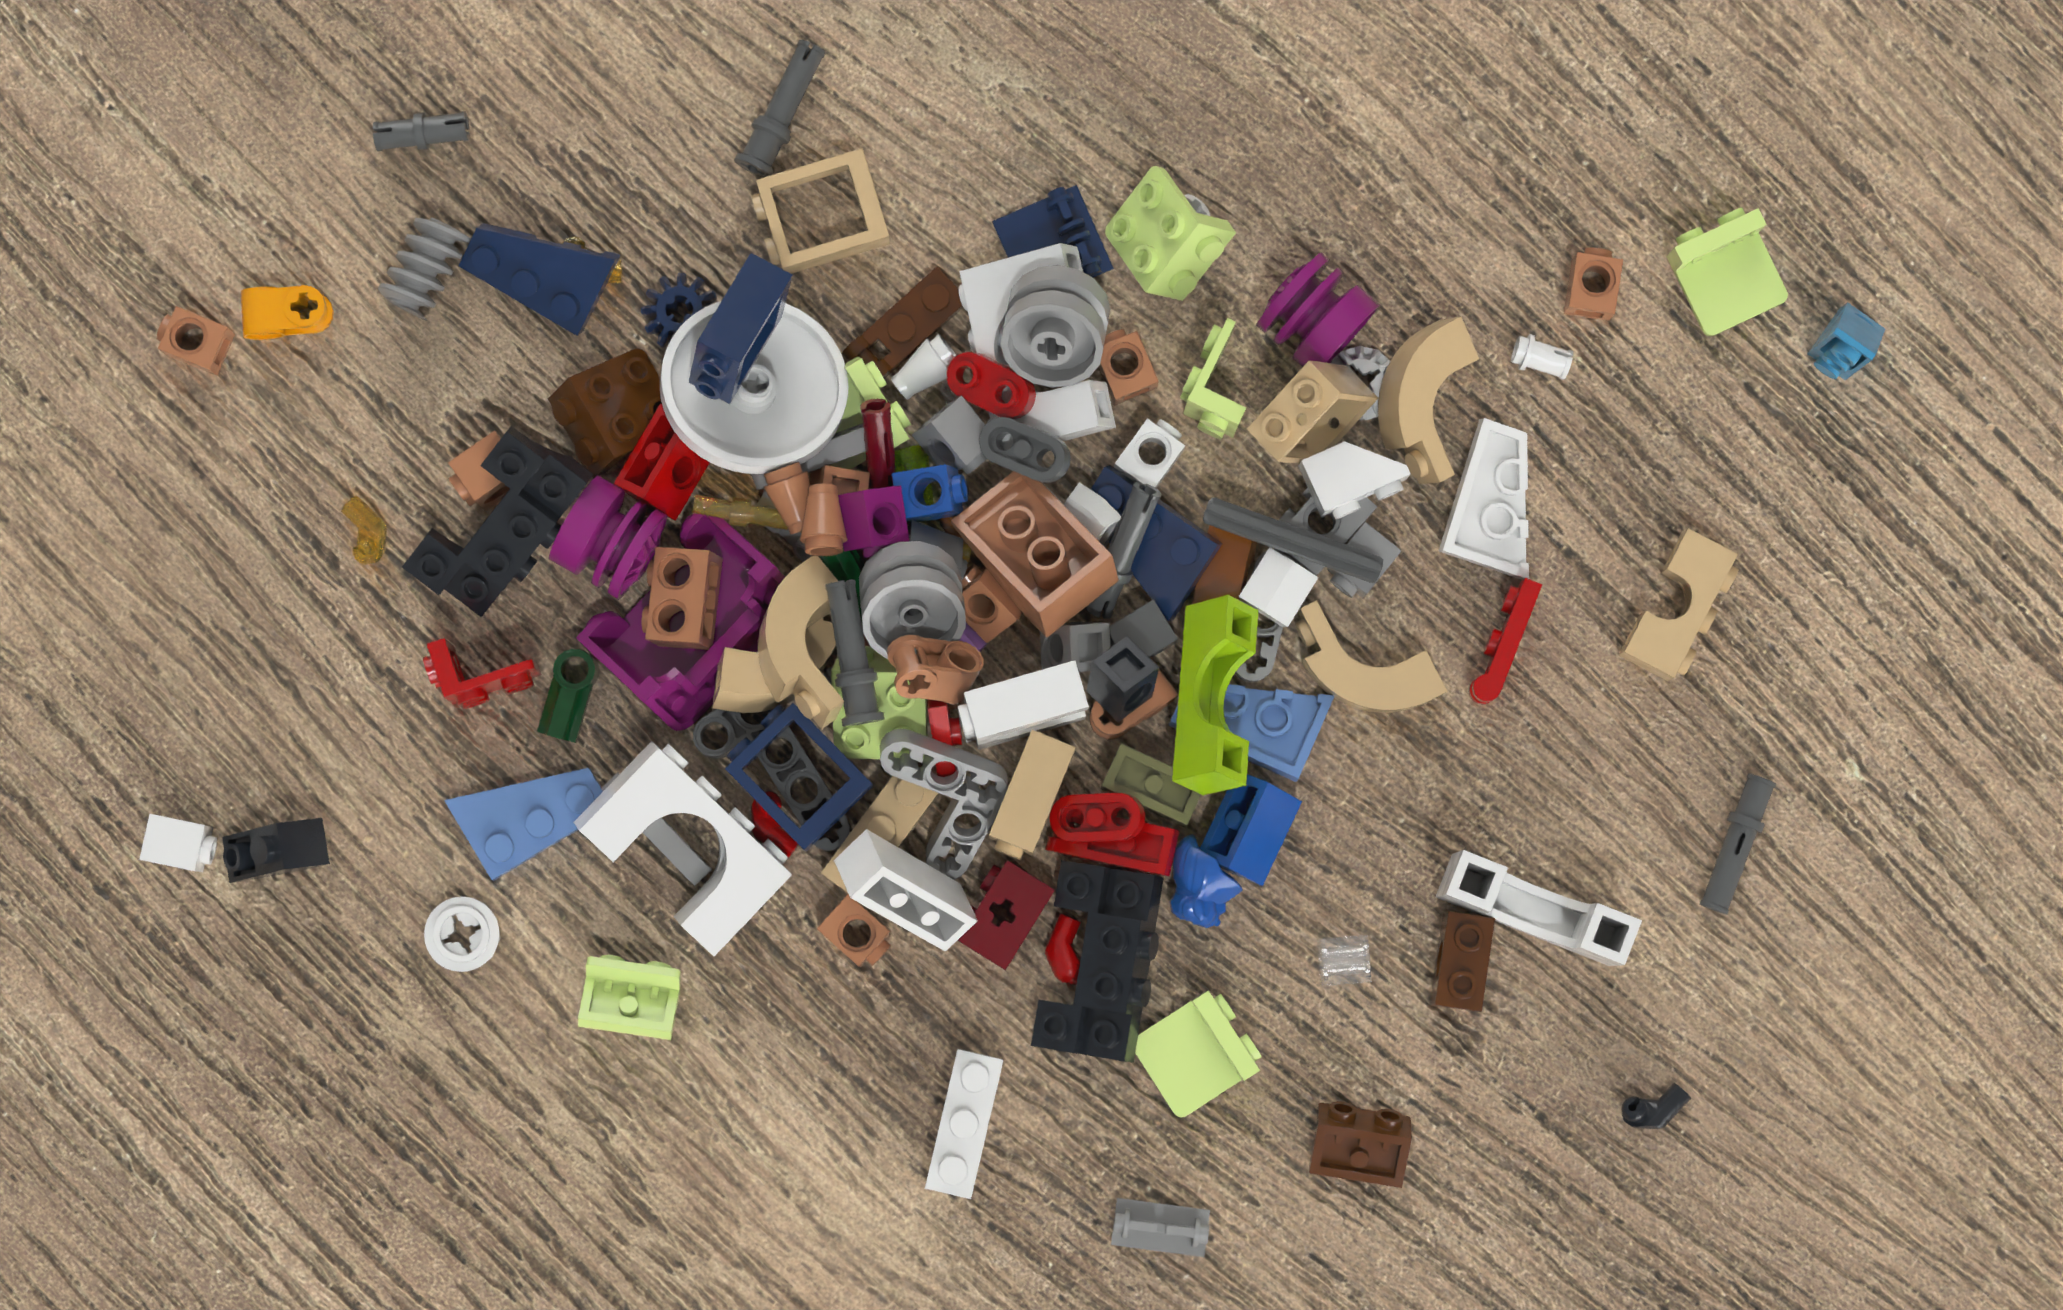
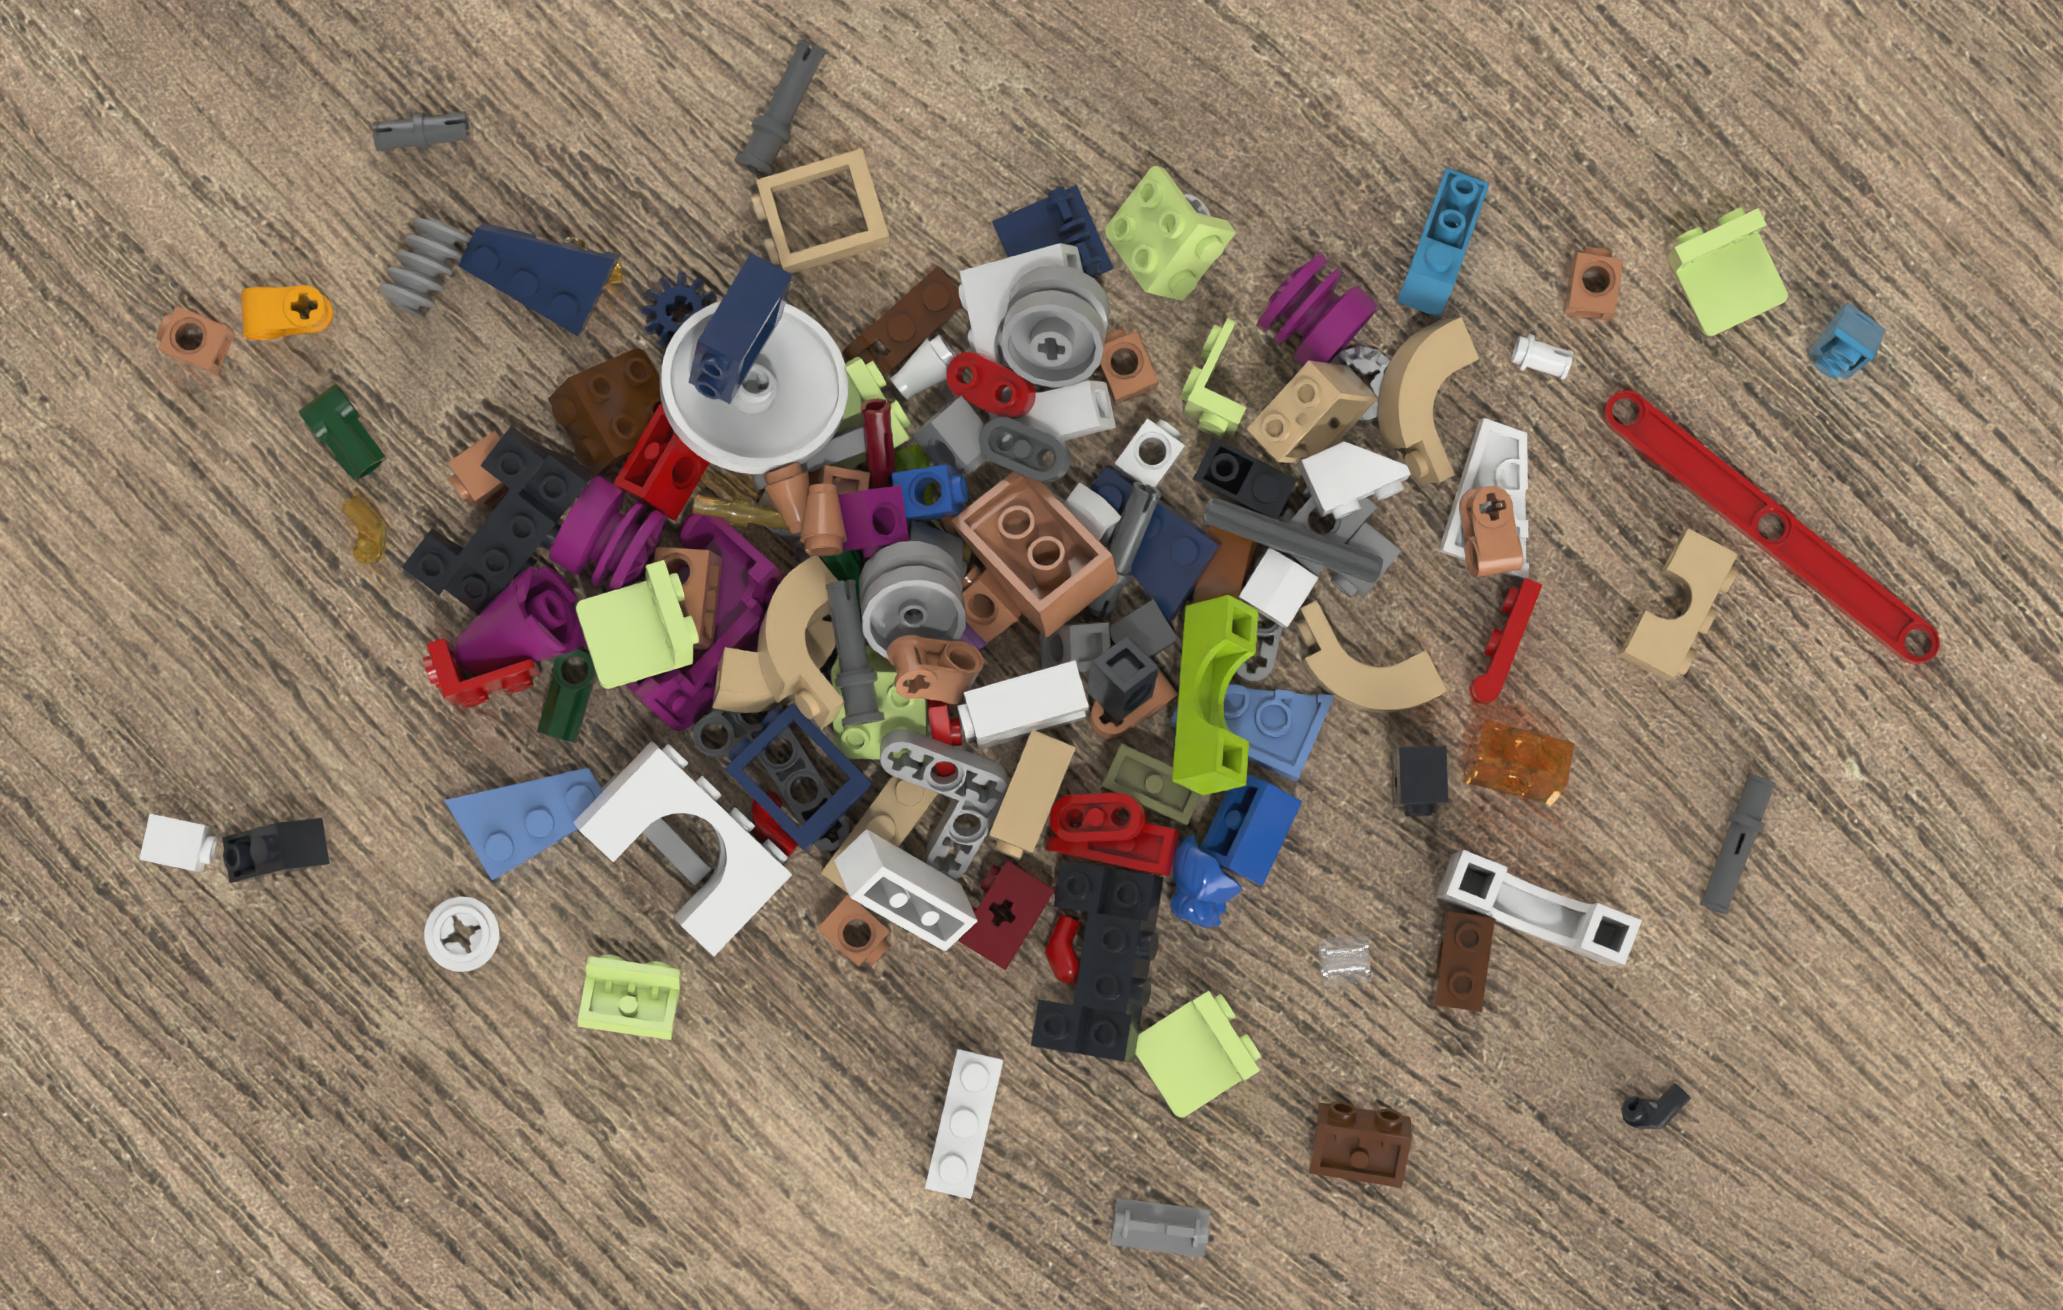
none -> dark green piece [298,383,387,482]
none -> magenta cone [455,566,585,676]
none -> yellowish green bracket [576,560,699,689]
none -> black slope [1193,437,1298,520]
none -> black brick [1391,746,1448,817]
none -> dark azure slope [1396,167,1490,318]
none -> nougat piece [1459,486,1523,578]
none -> clear orange brick [1463,719,1574,805]
none -> red beam [1603,390,1940,665]

